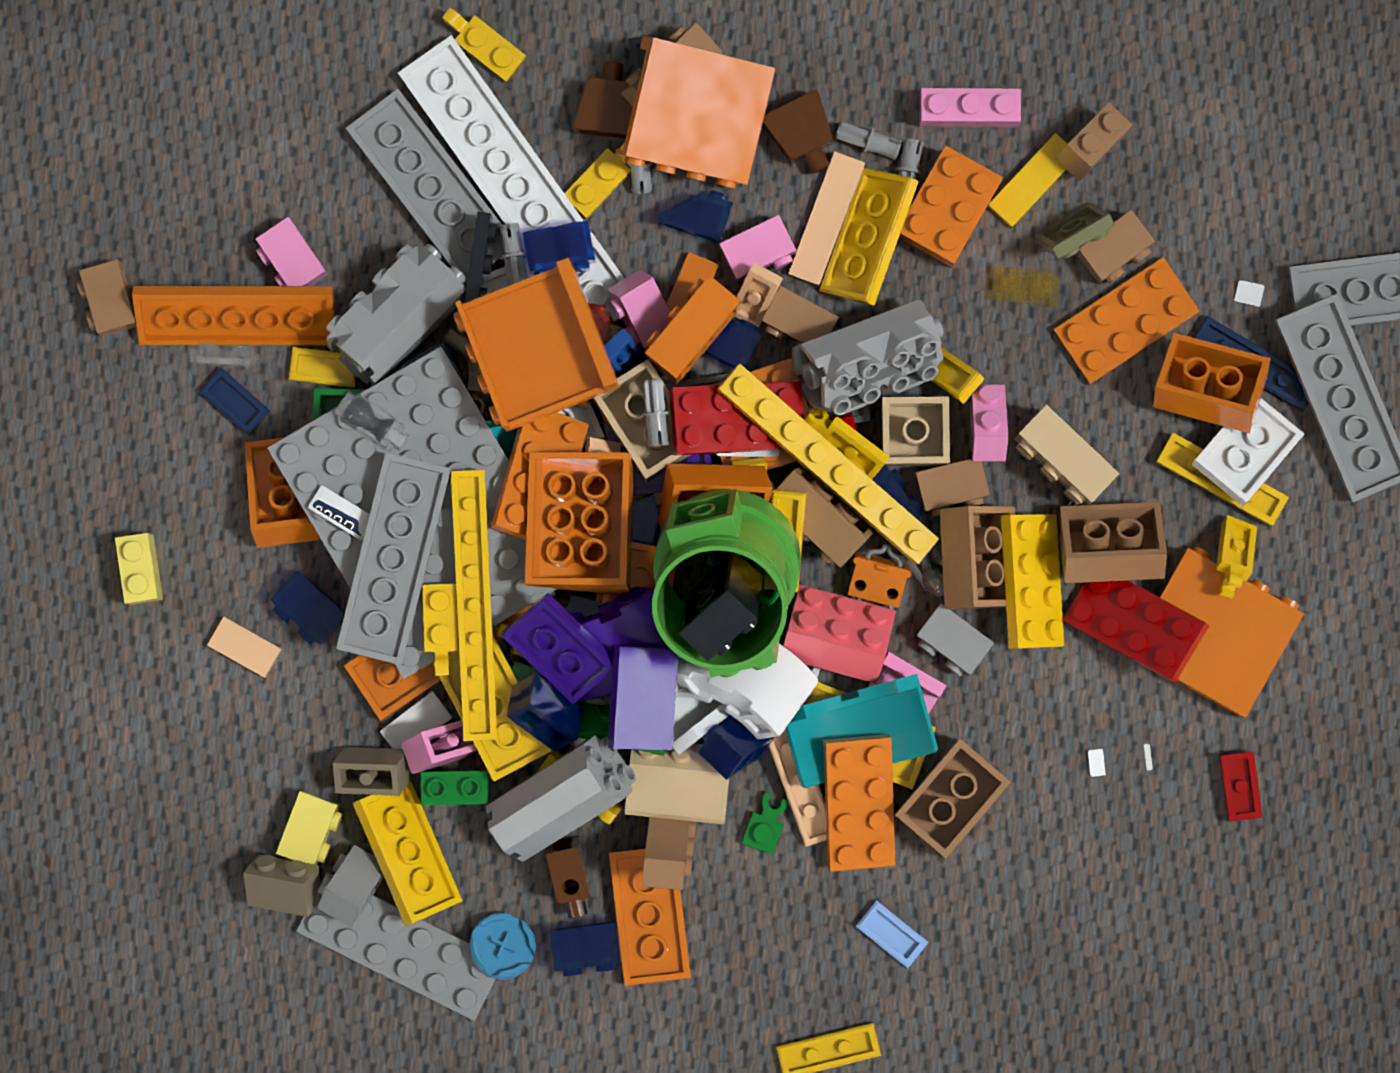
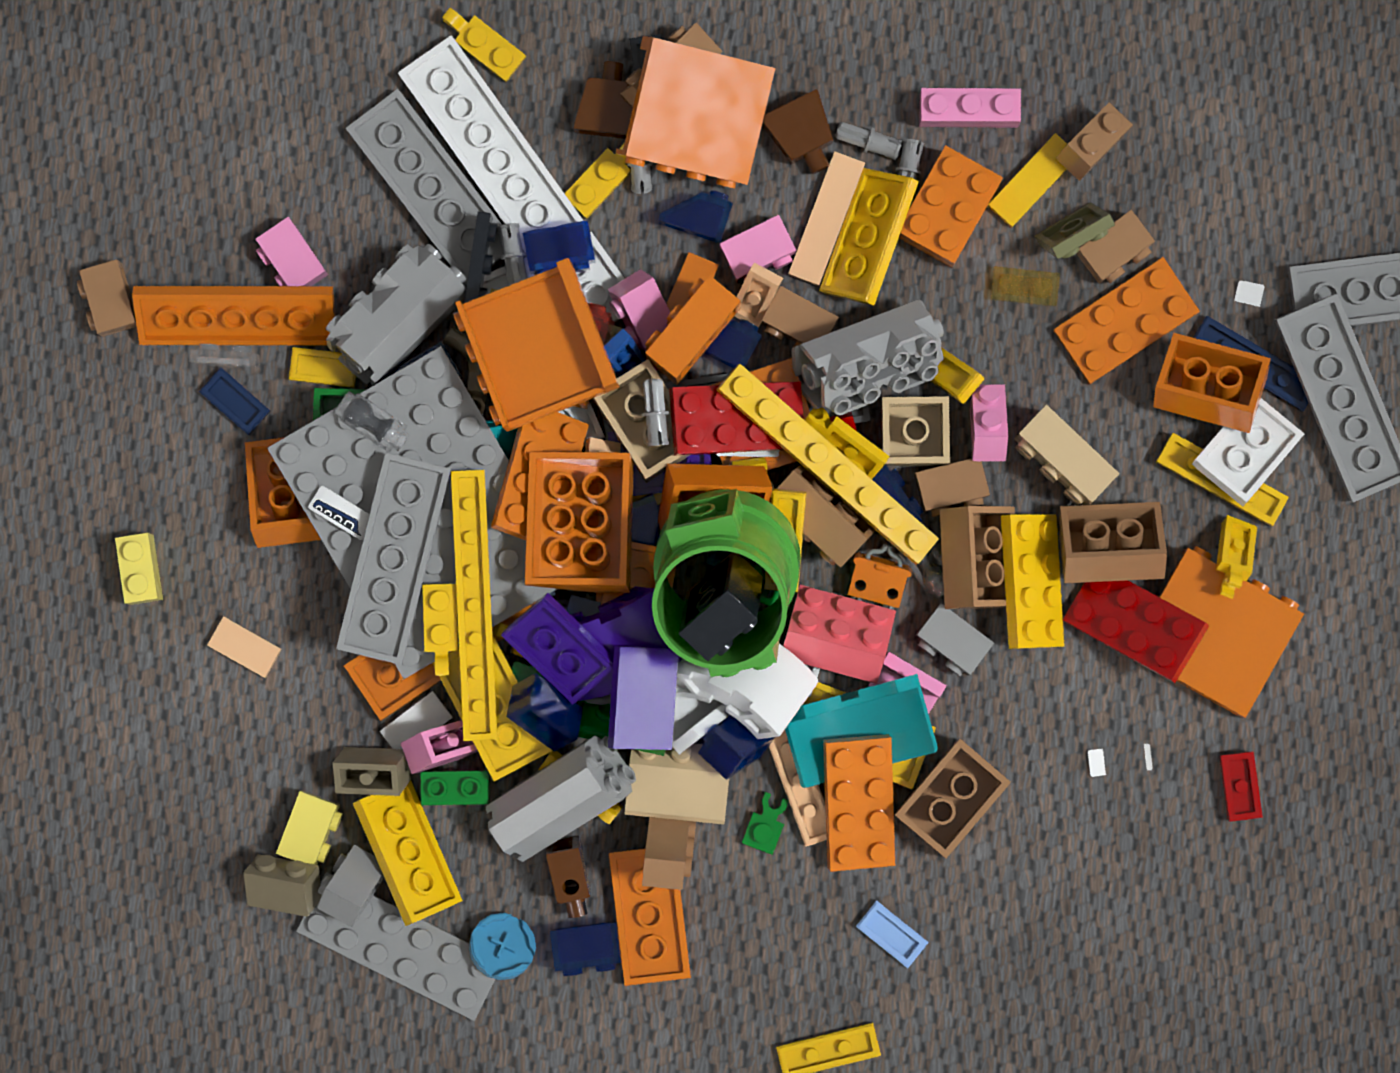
clear blue brick [270,570,345,645] -> none

